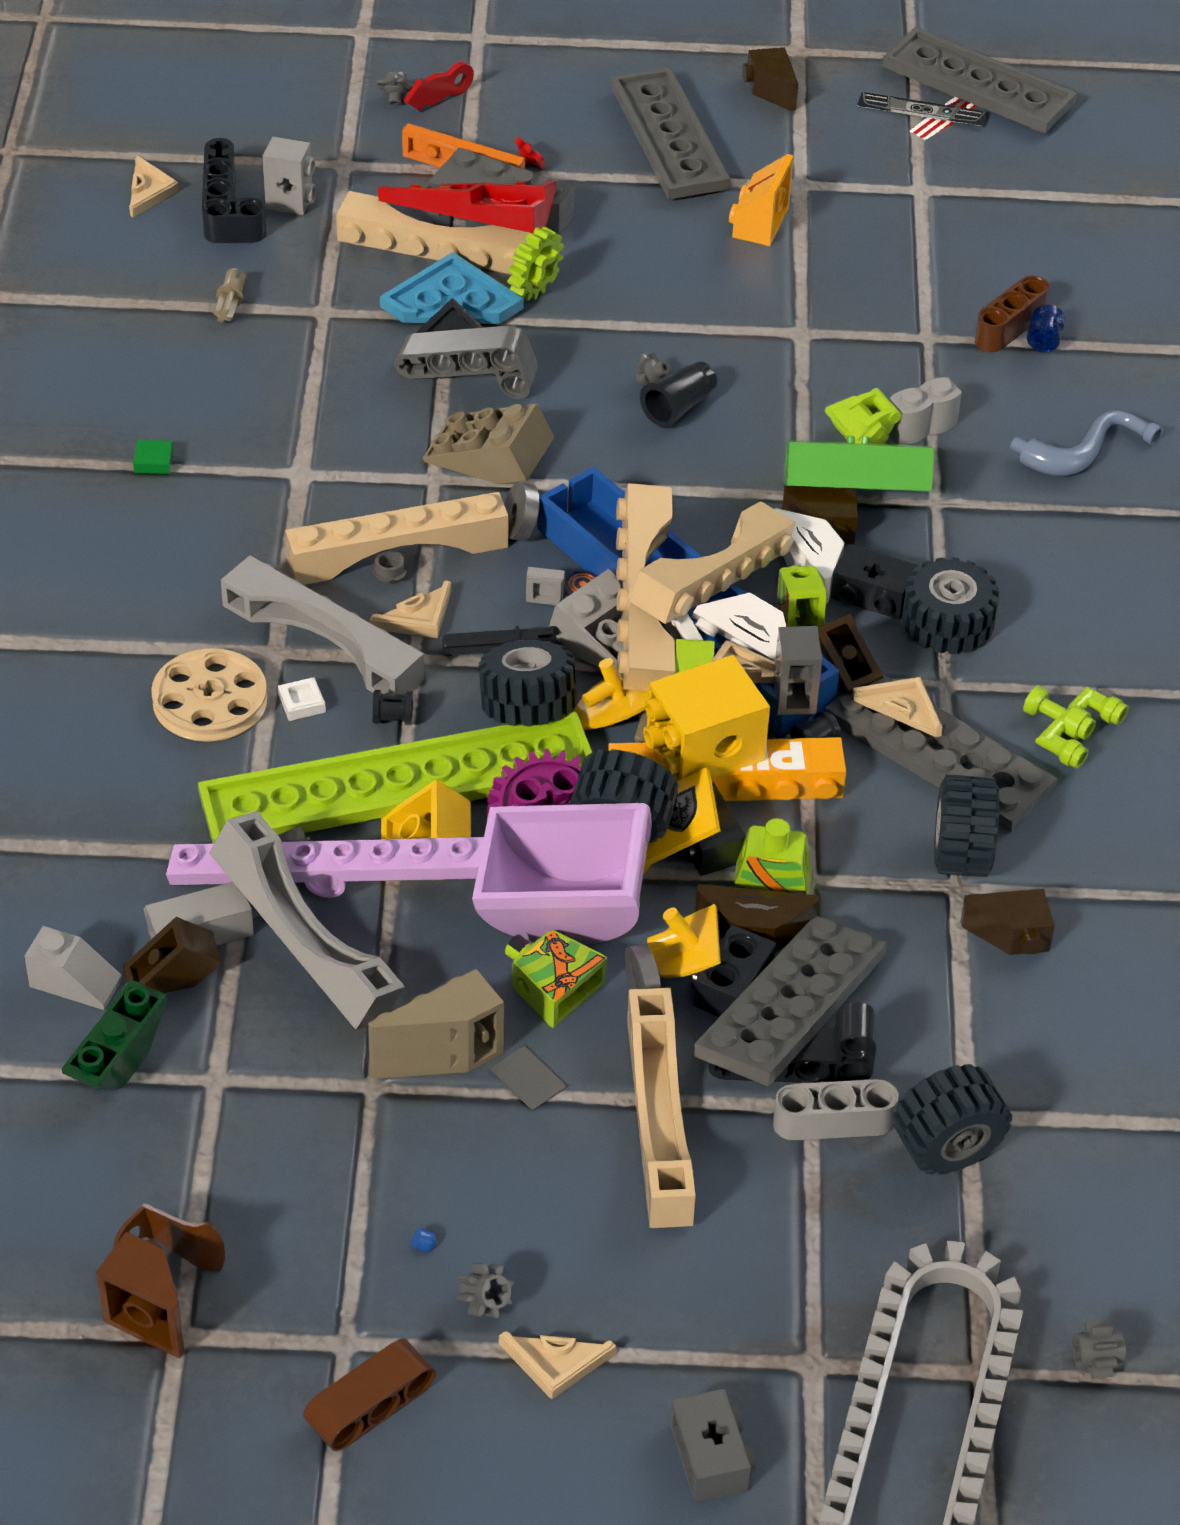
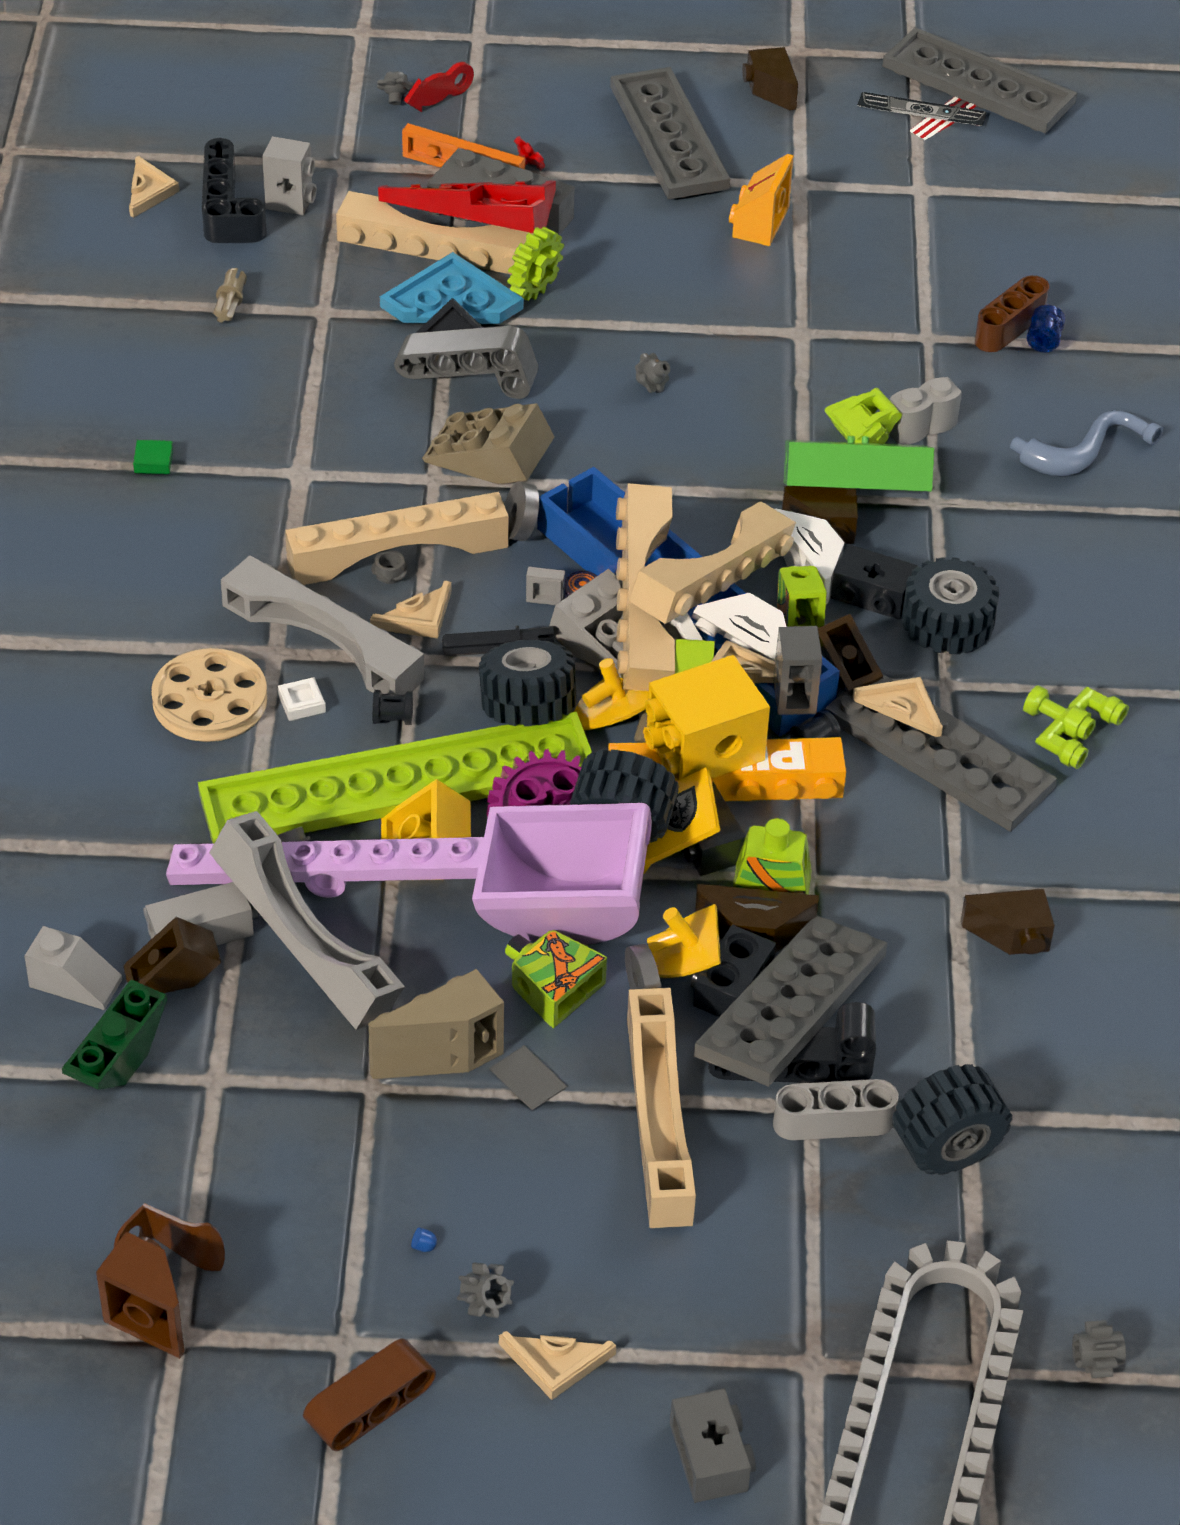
black plant [640,361,718,428] -> none
black wheel [934,774,999,877] -> none

